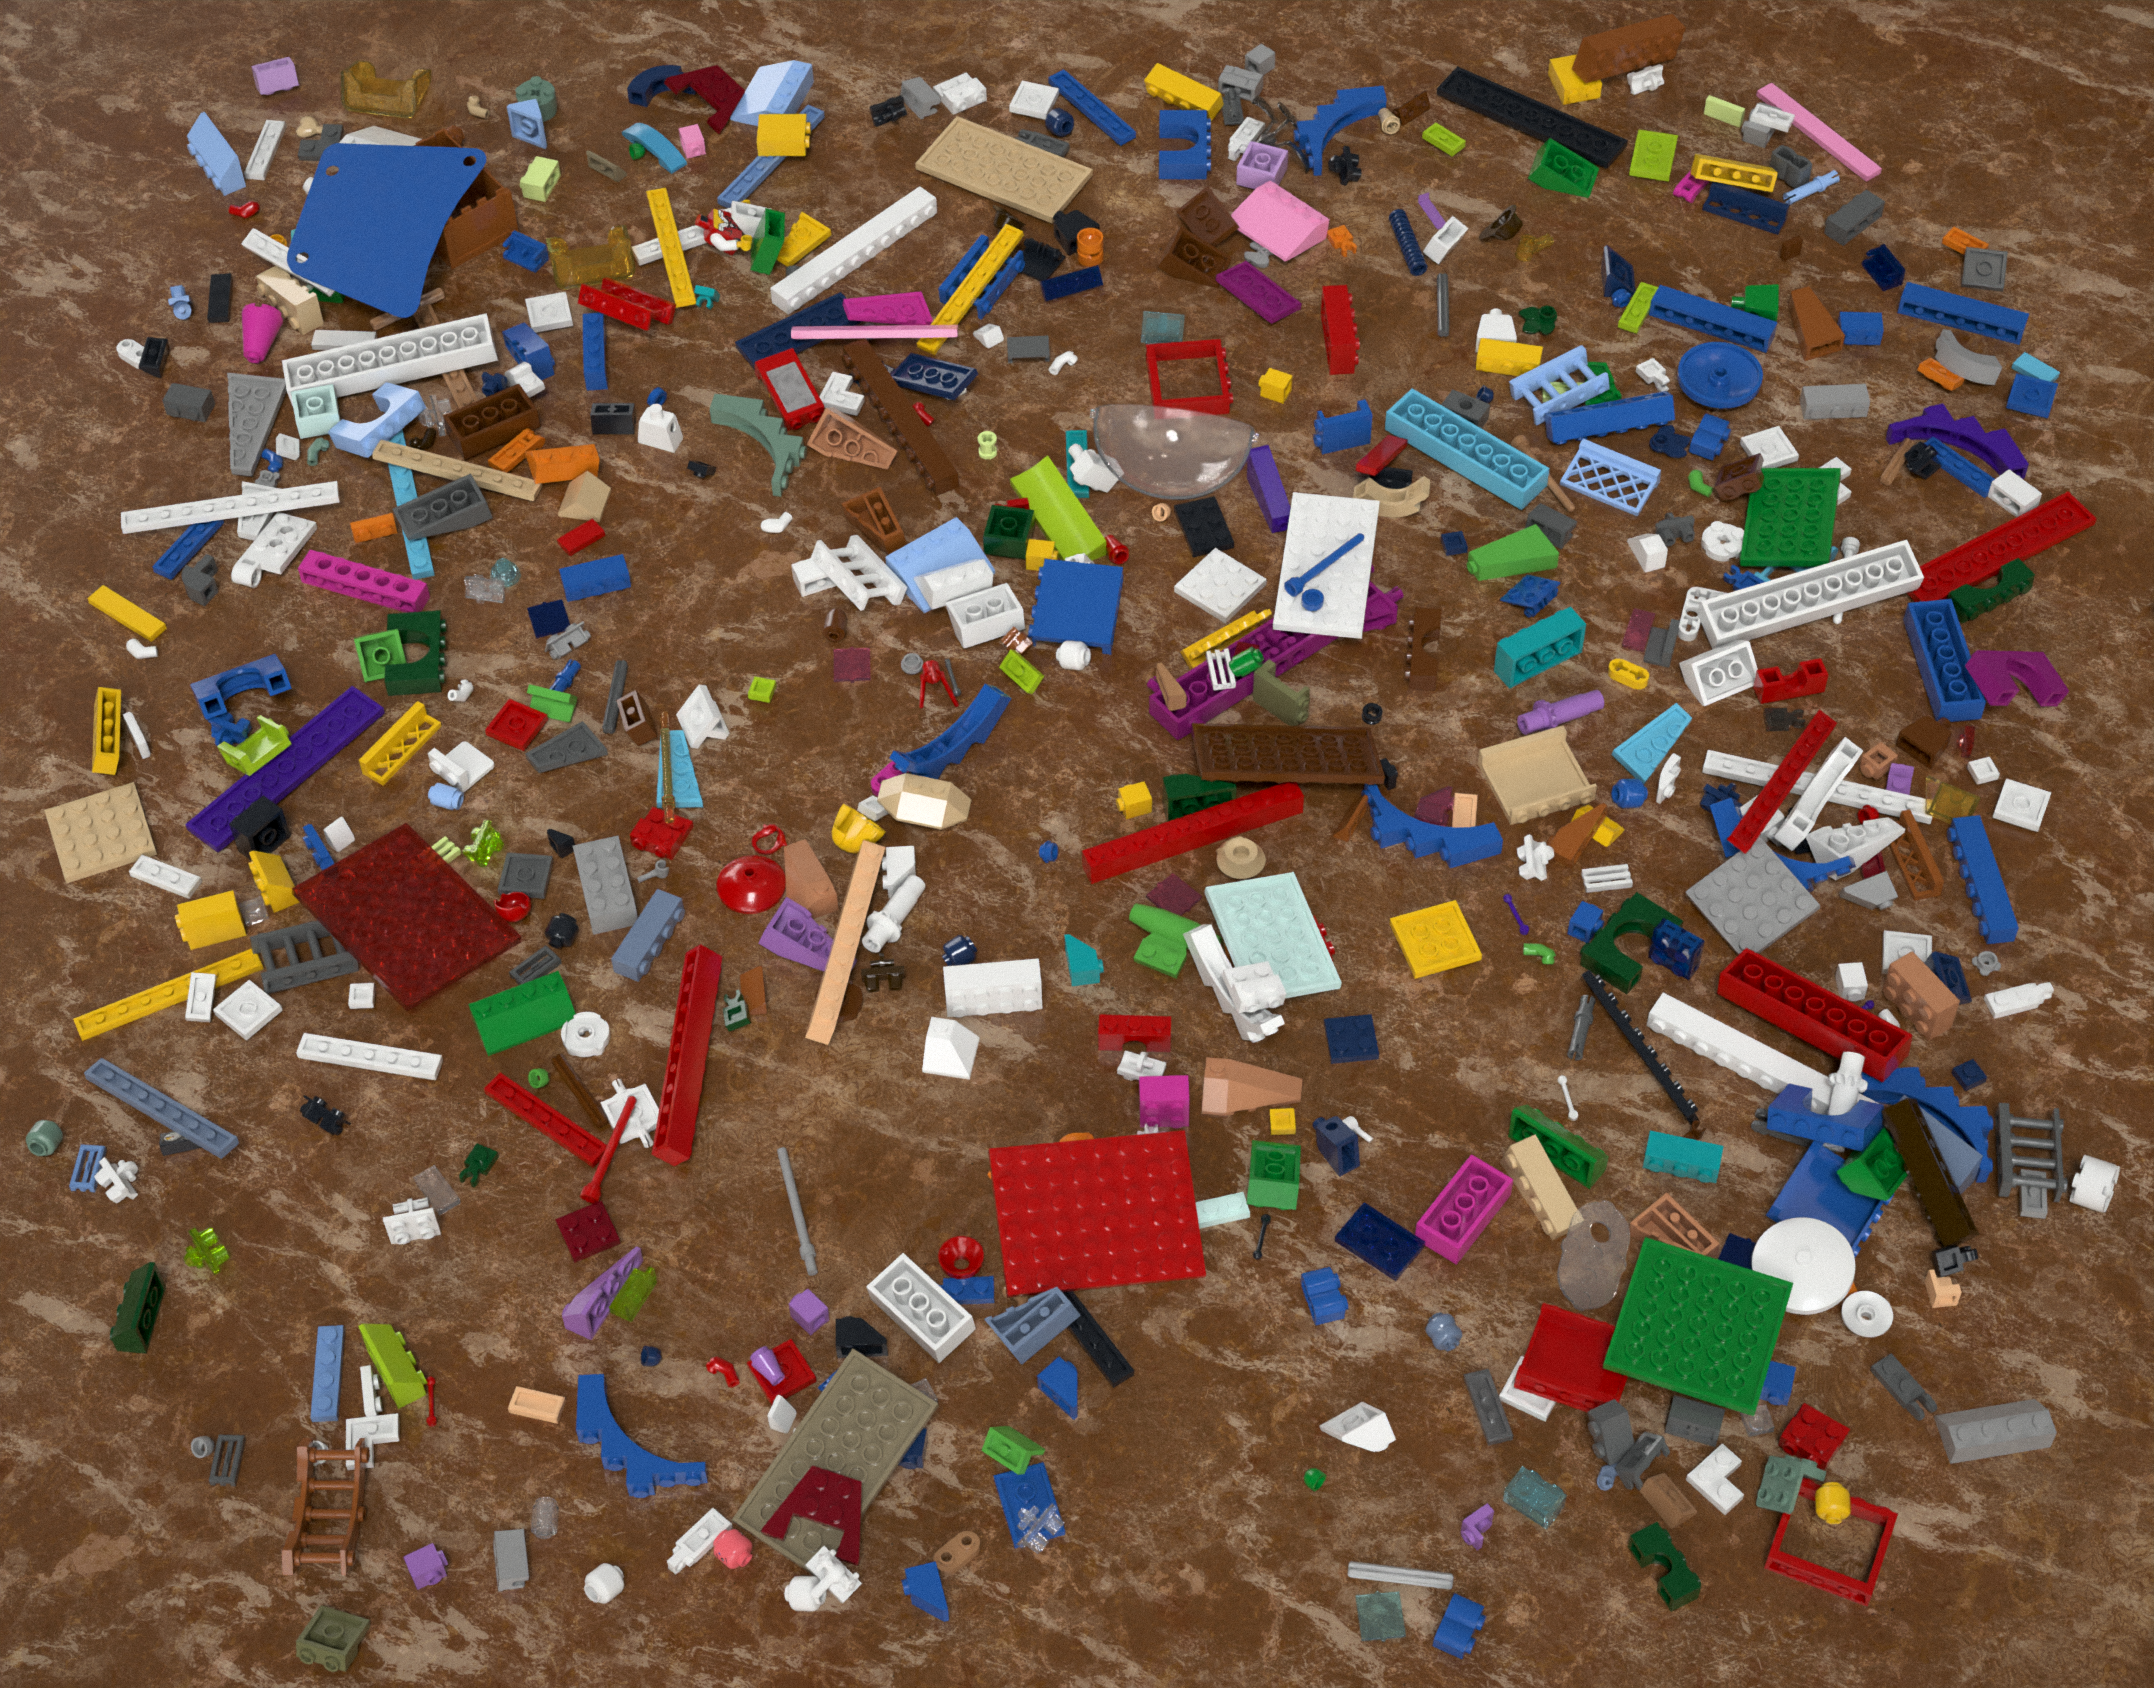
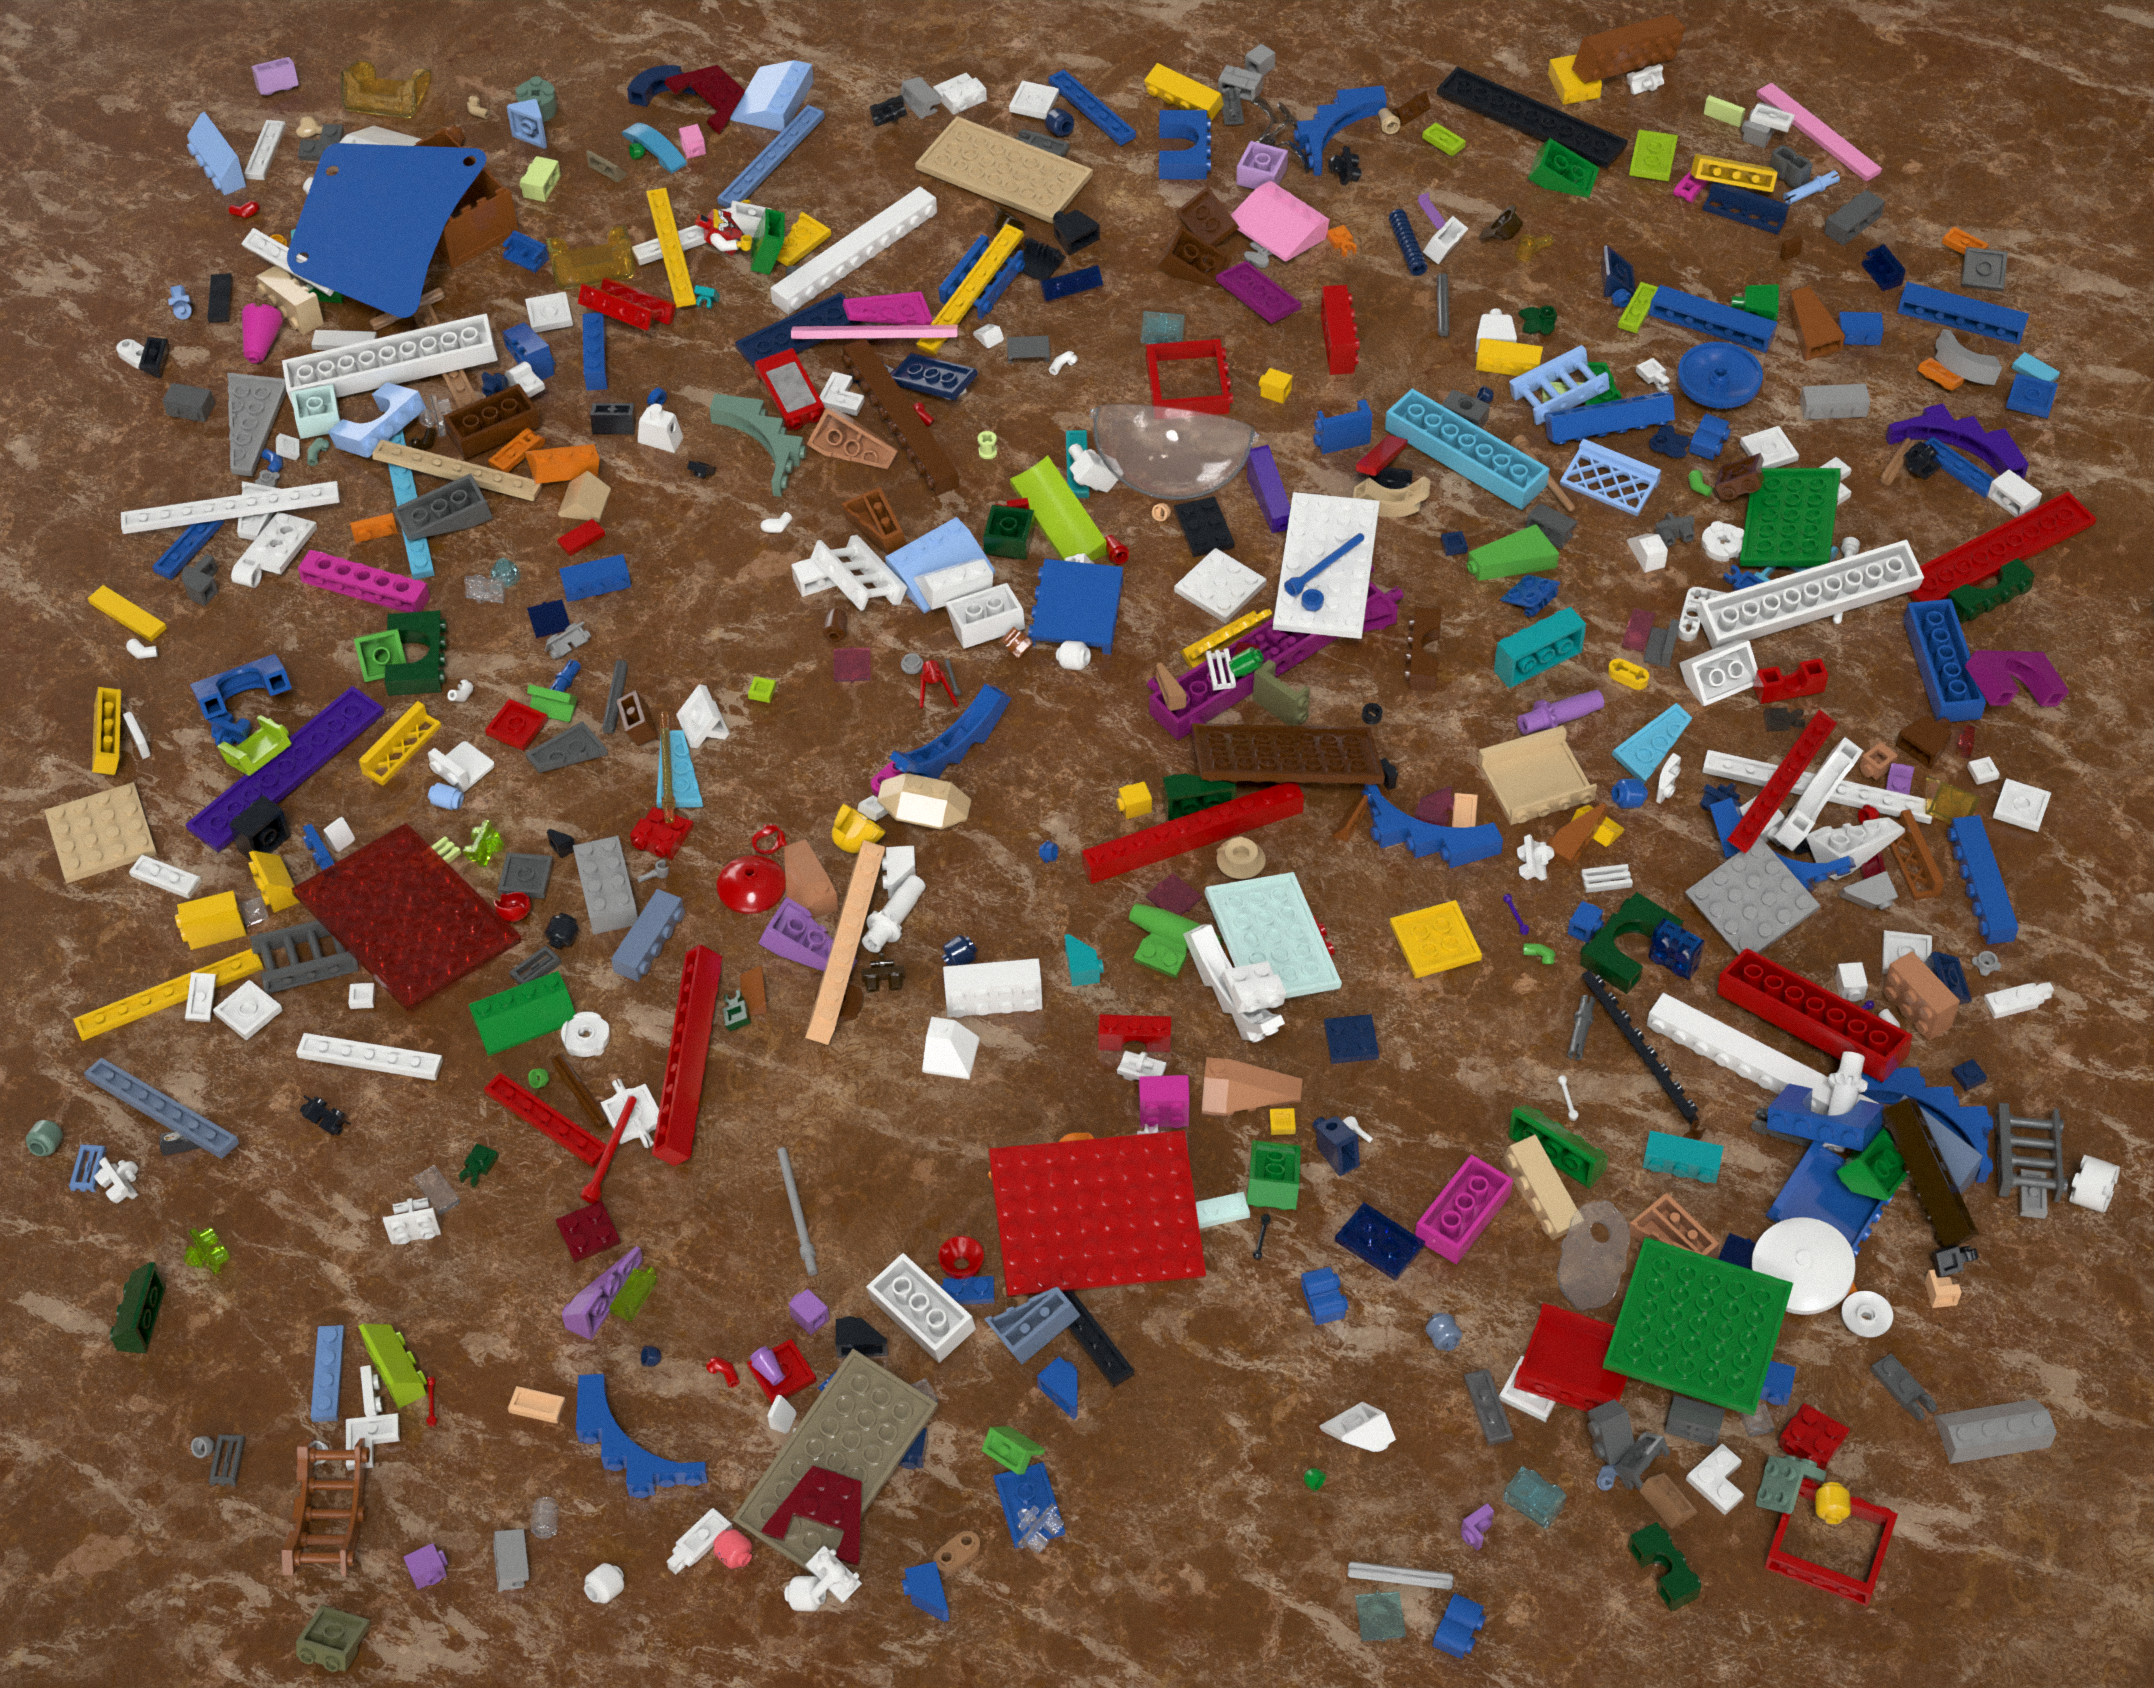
yellow brick [757,114,811,156] -> none
lime plate [999,650,1044,694] -> none
yellow brick [1026,539,1059,571] -> none
orange wheel [1077,228,1104,267] -> none
white hinge [1228,117,1265,161] -> none

